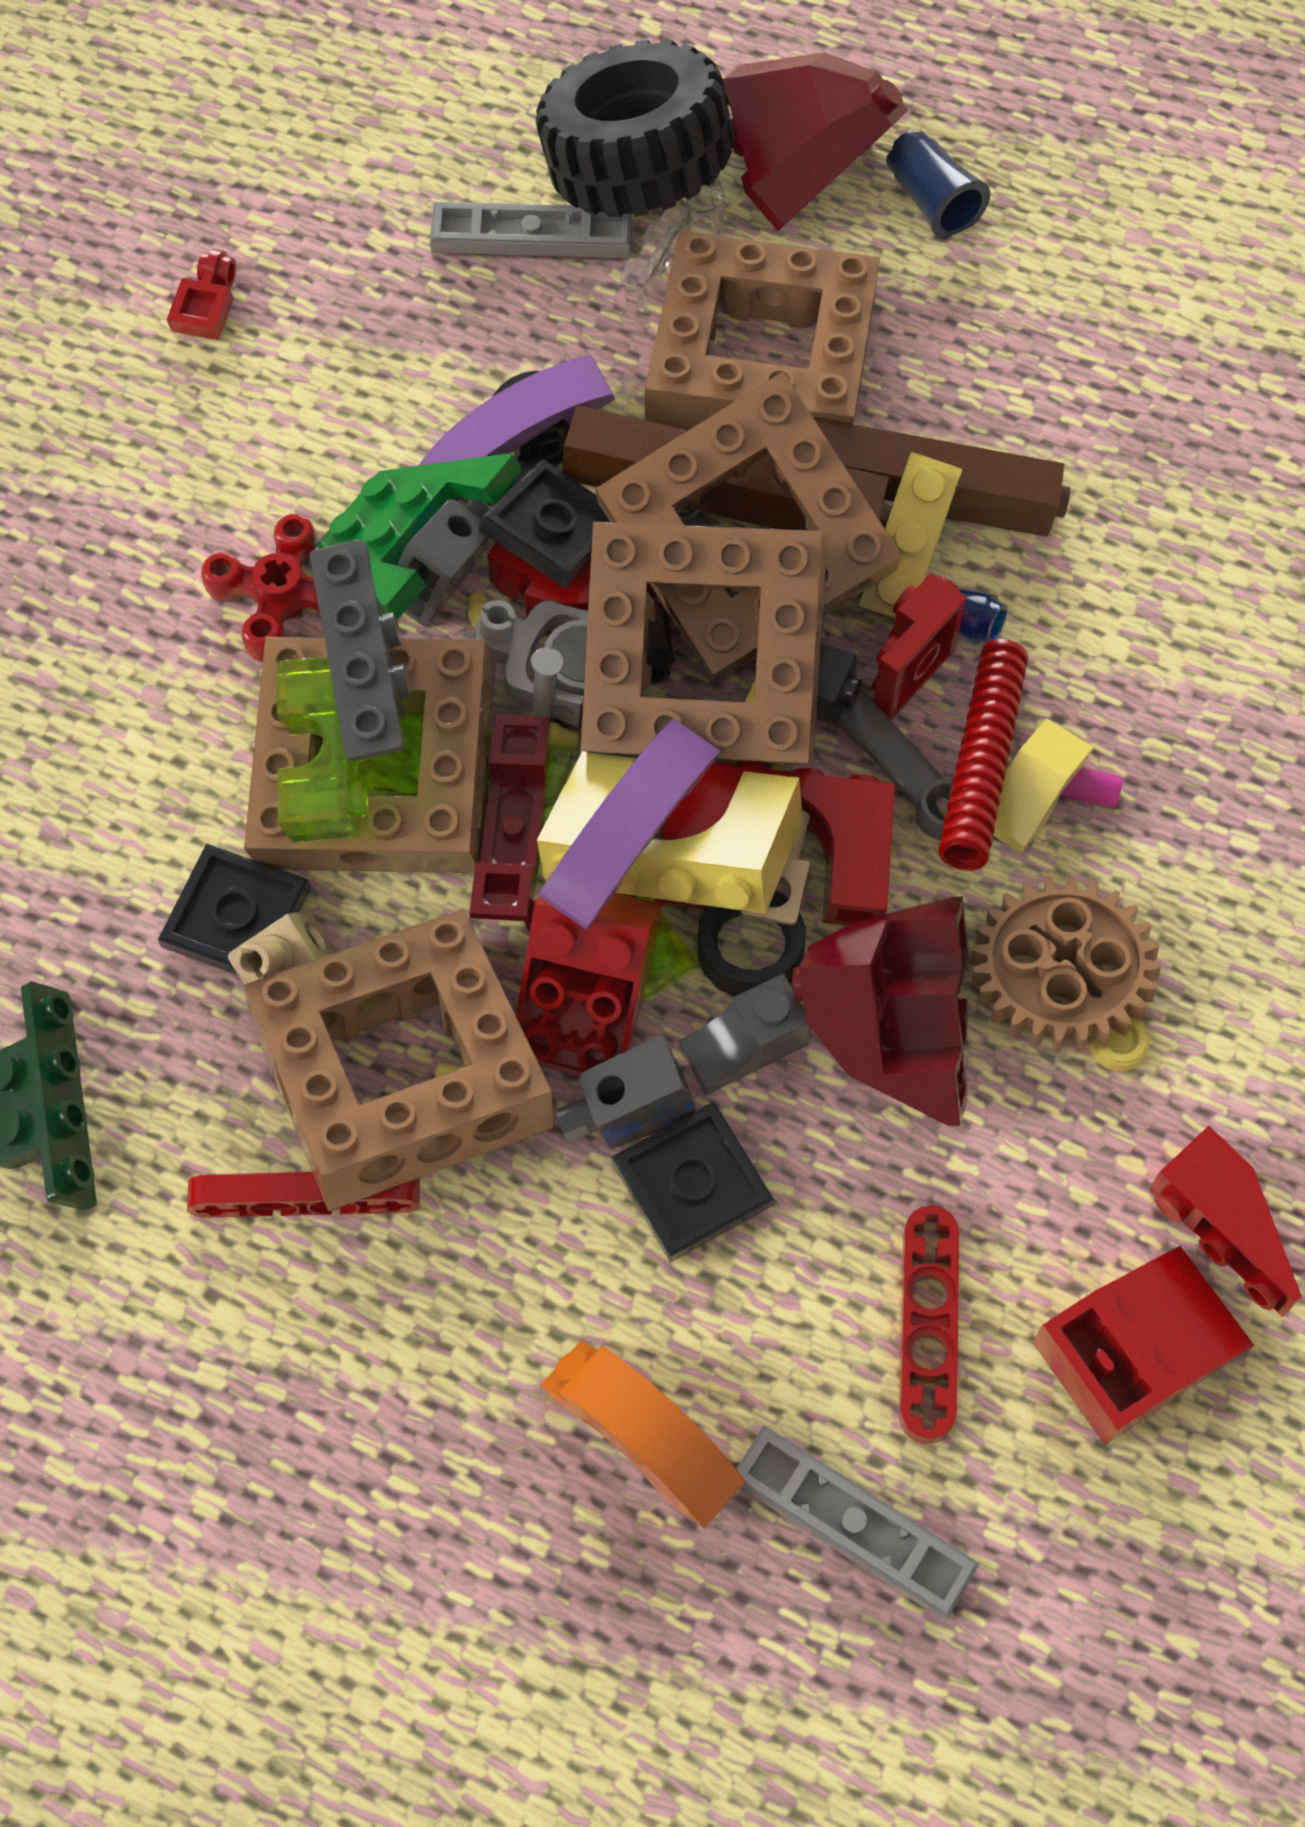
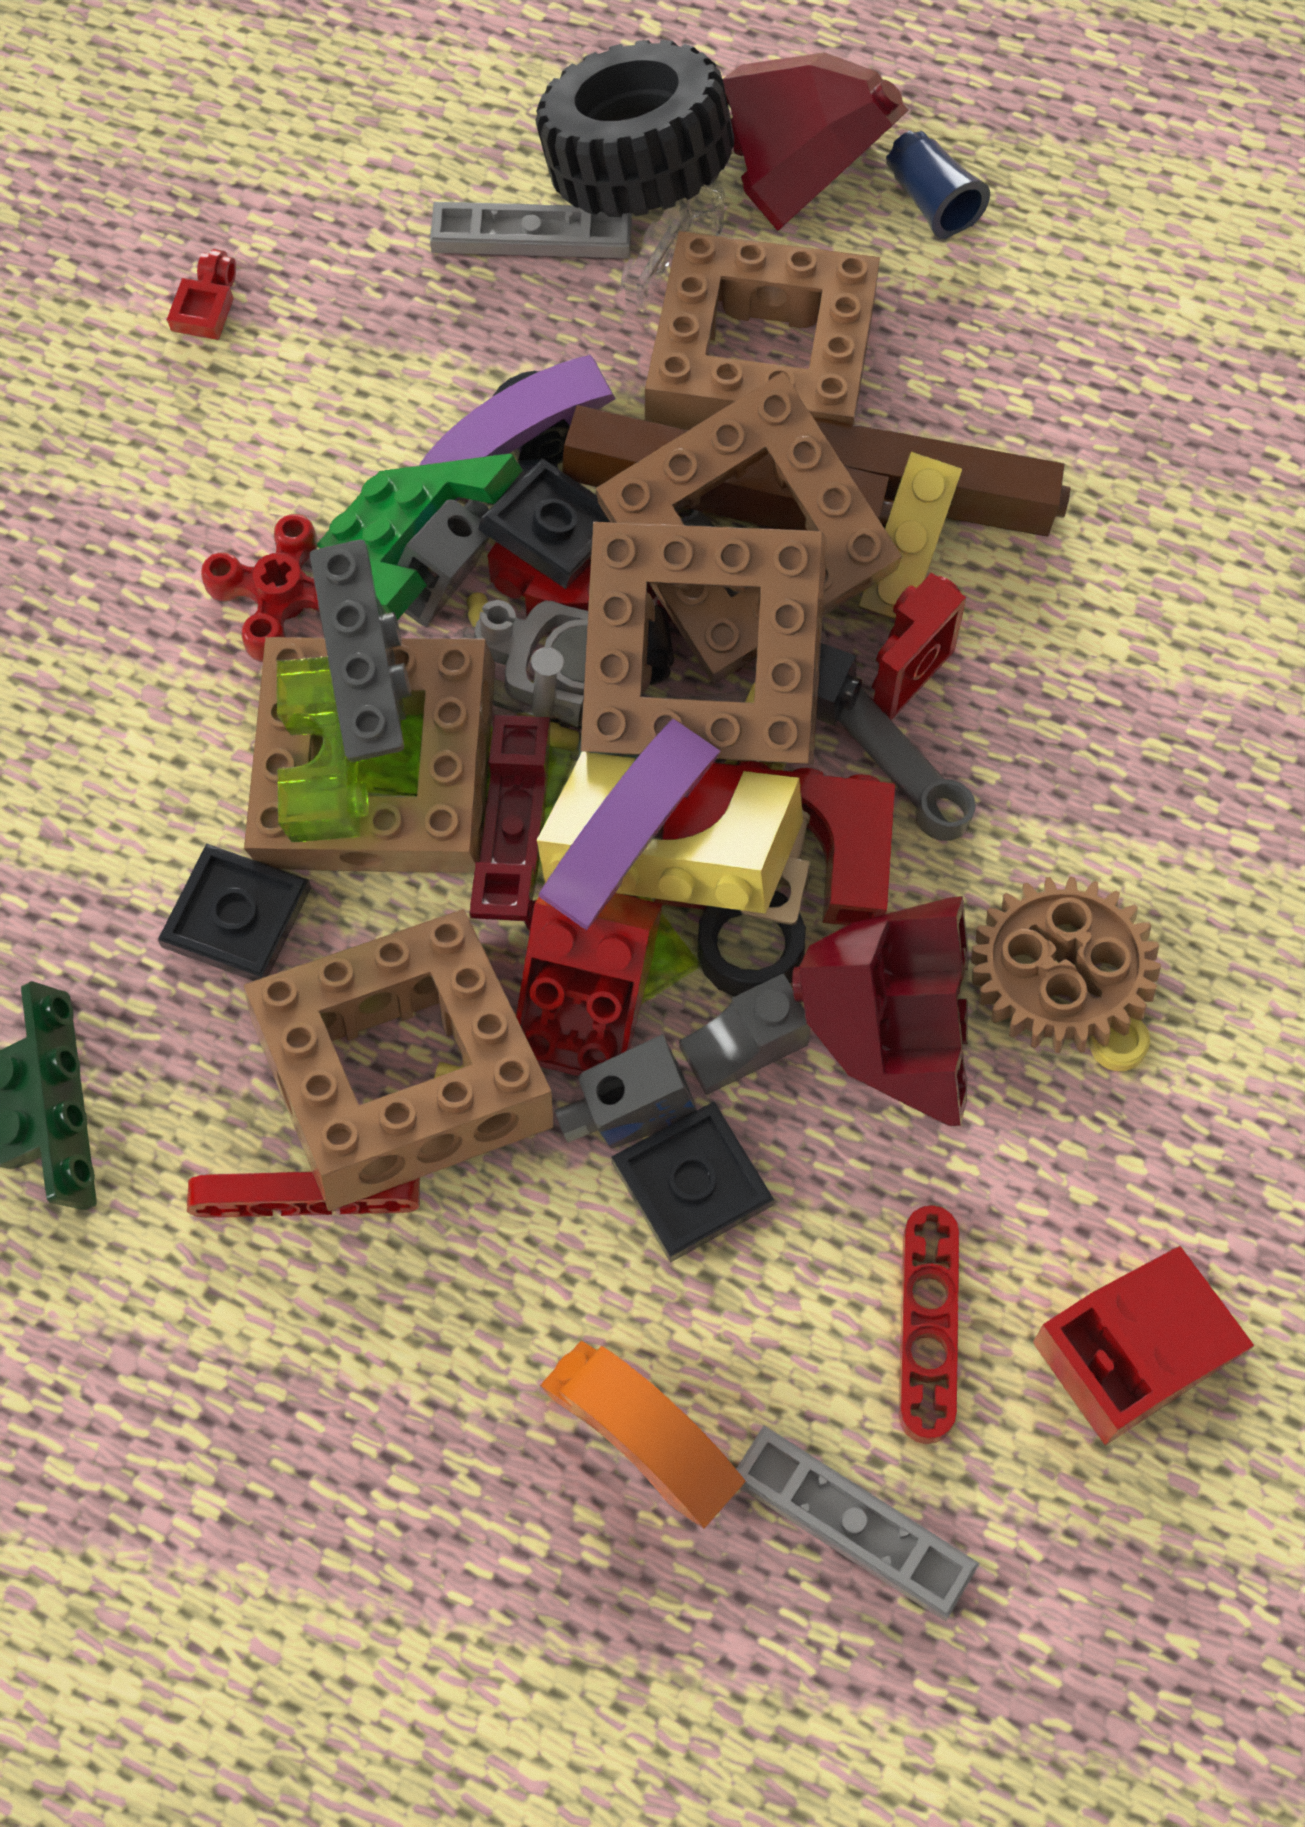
tan bracket [228,911,336,984] -> none
red piece [938,639,1029,871] -> none
clear blue cone [958,588,1008,645] -> none
light yellow slope [993,718,1093,853] -> none
dark pink axle [1060,767,1124,810] -> none
red slope [1149,1125,1302,1317] -> none

